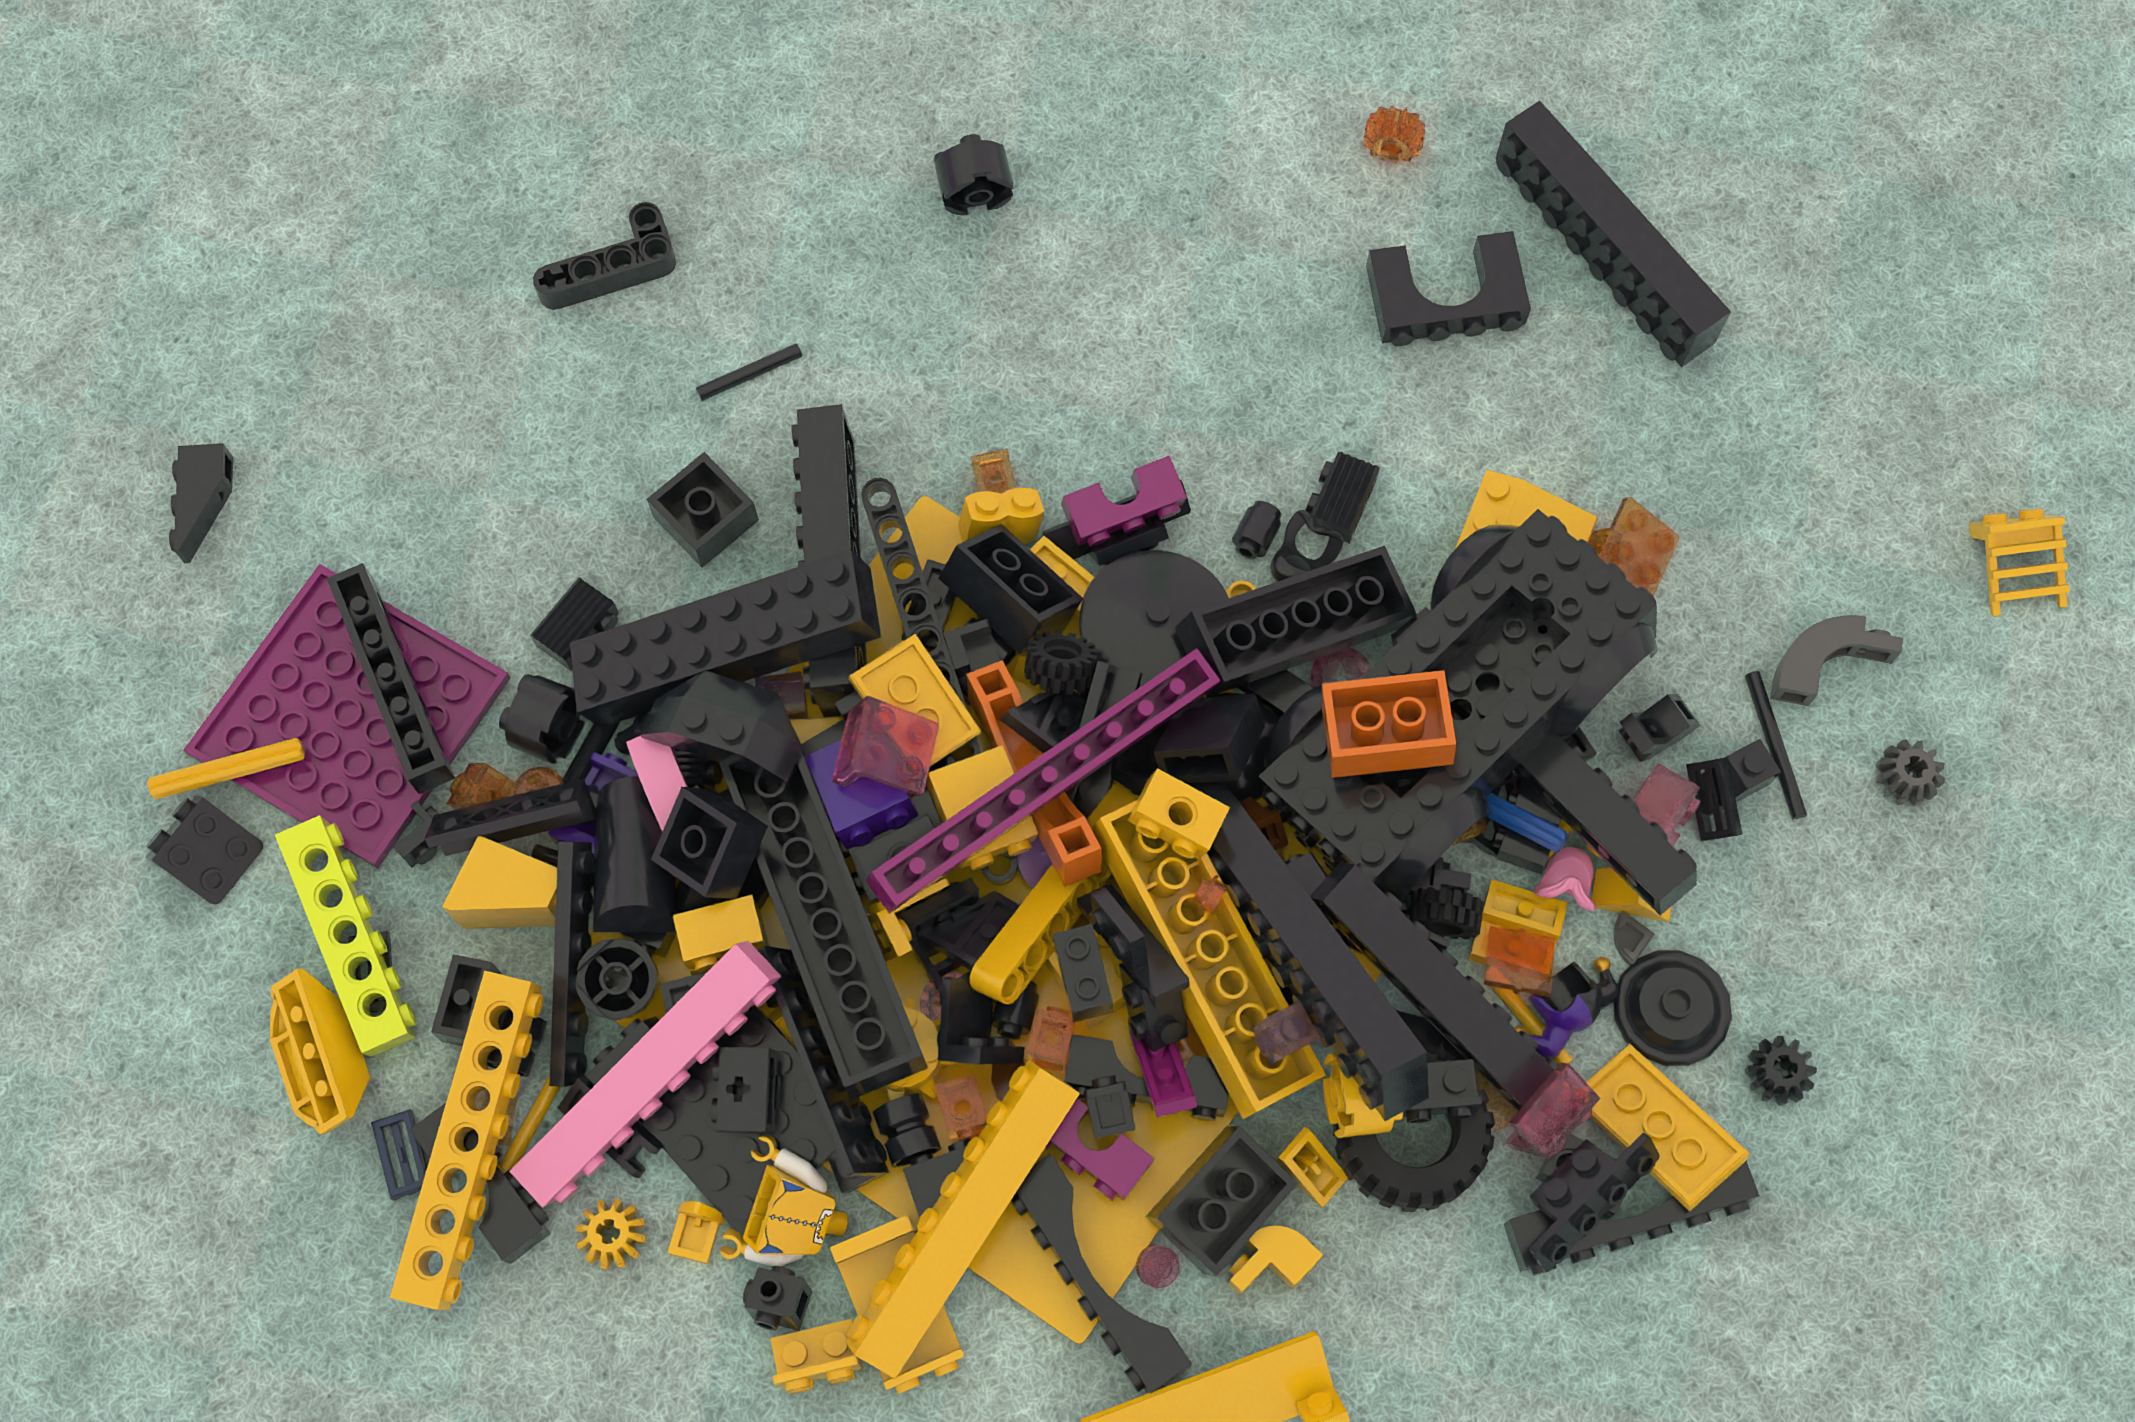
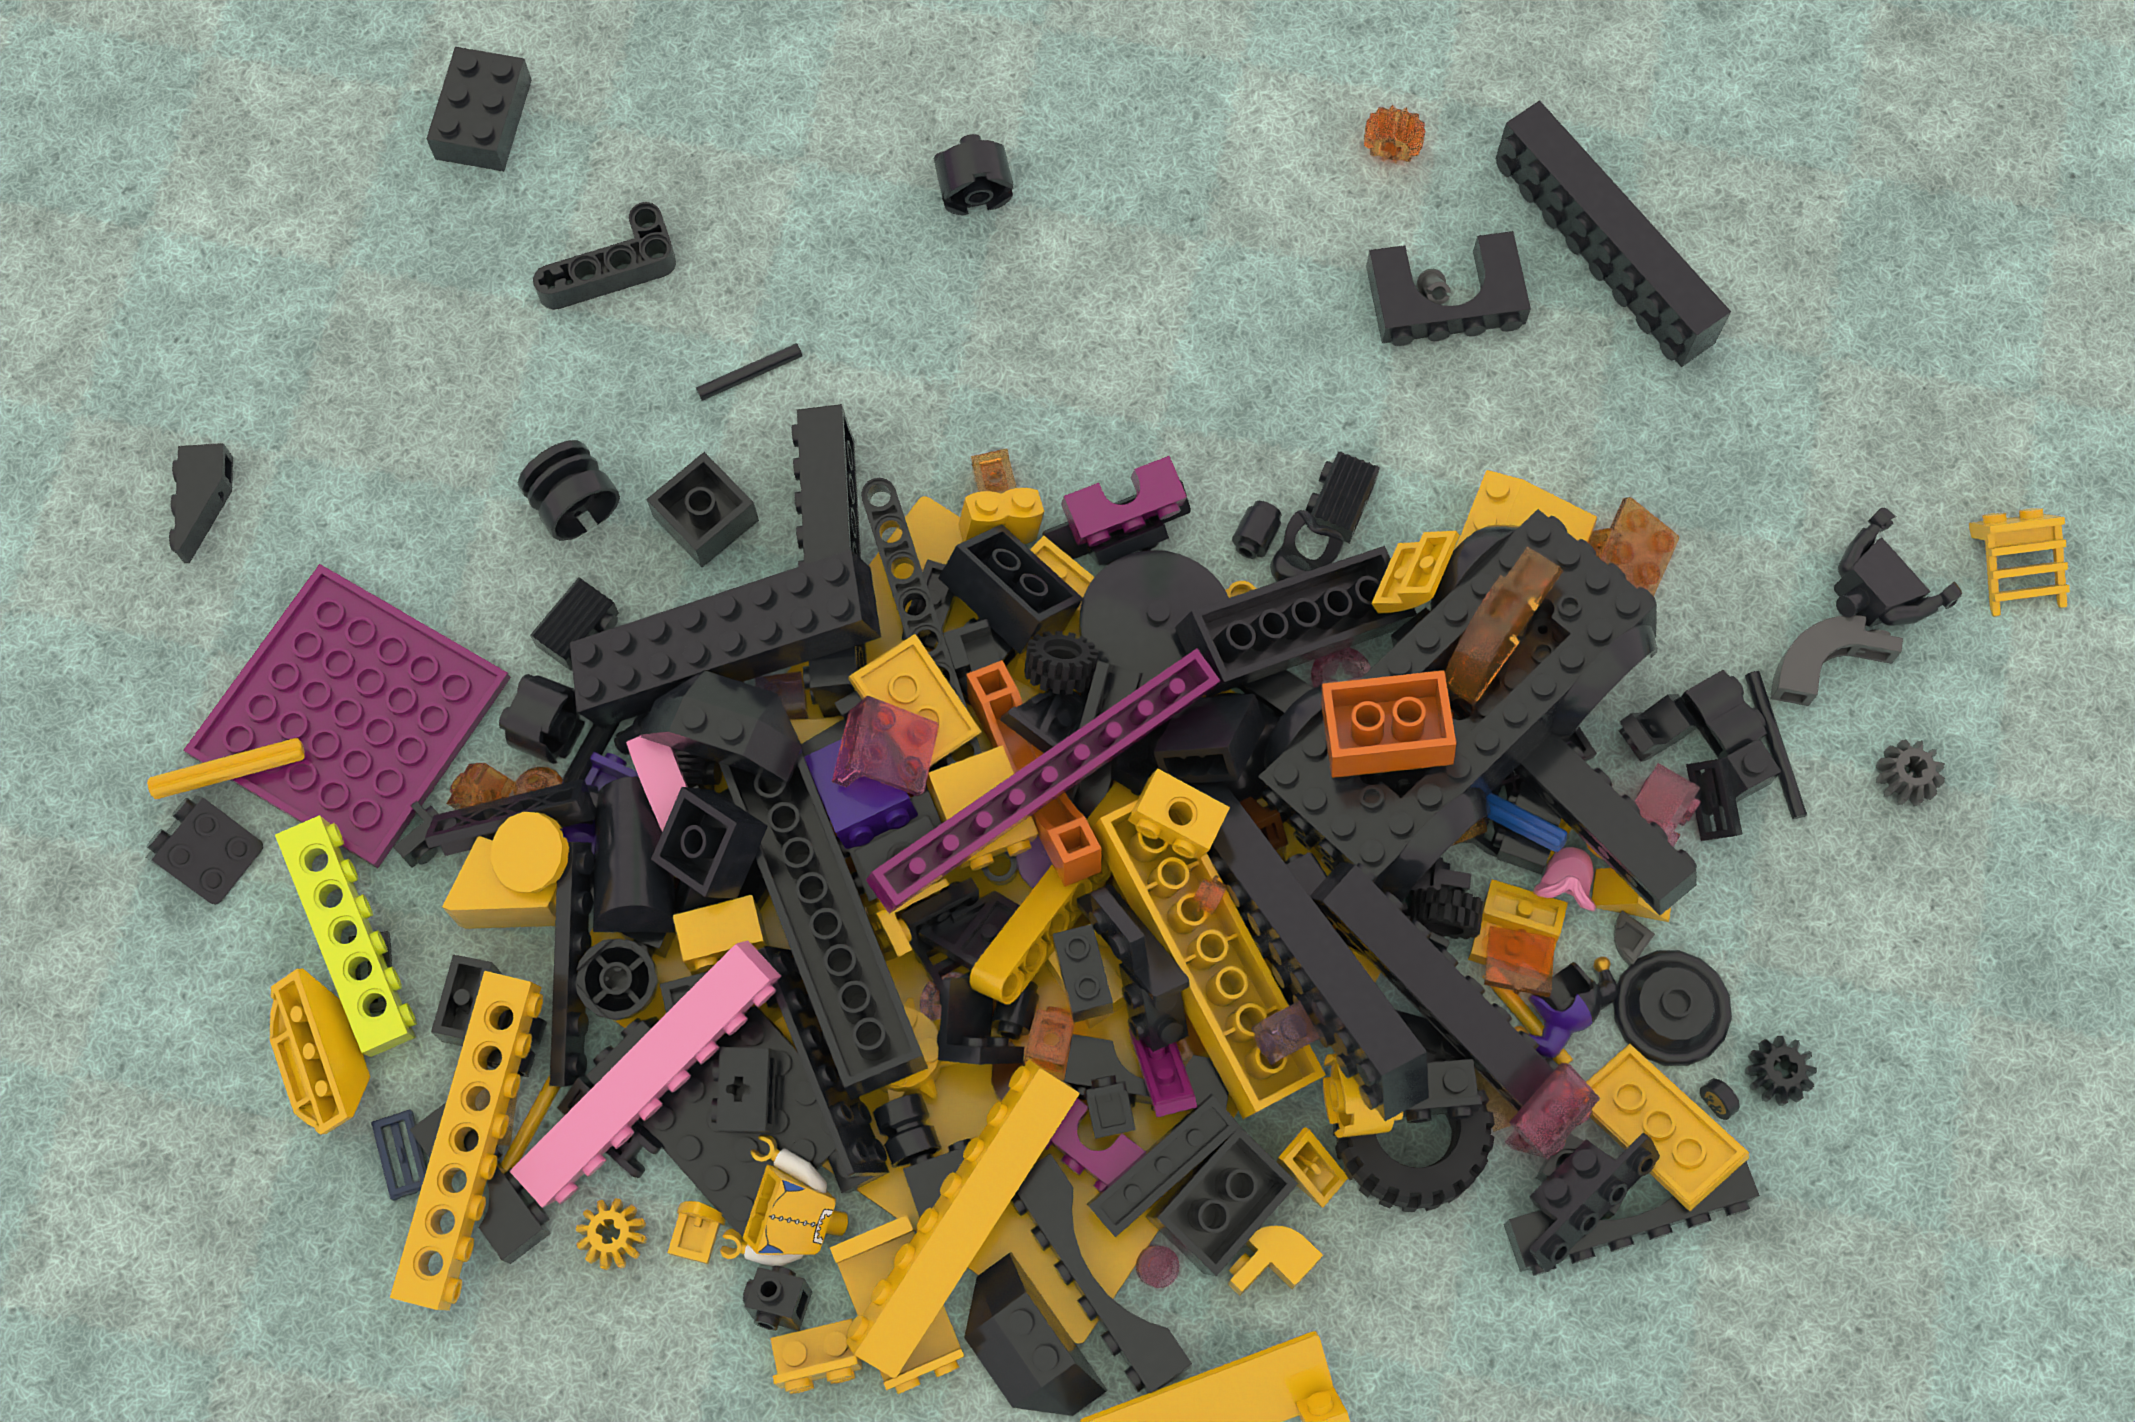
black brick [326,563,456,794] -> none
clear orange brick [935,1074,987,1141] -> none
none -> black brick [426,46,532,172]
none -> yellow tile [490,812,569,893]
none -> black wheel [517,440,620,541]
none -> black wedge [964,1252,1107,1416]
none -> black fence [1087,1094,1240,1237]
none -> yellow slope [1371,531,1460,613]
none -> dark grey pin [1417,269,1451,305]
none -> clear orange slope [1445,547,1563,706]
none -> black brick [1681,670,1767,759]
none -> black tile [1700,1078,1740,1120]
none -> black torso [1834,508,1962,627]

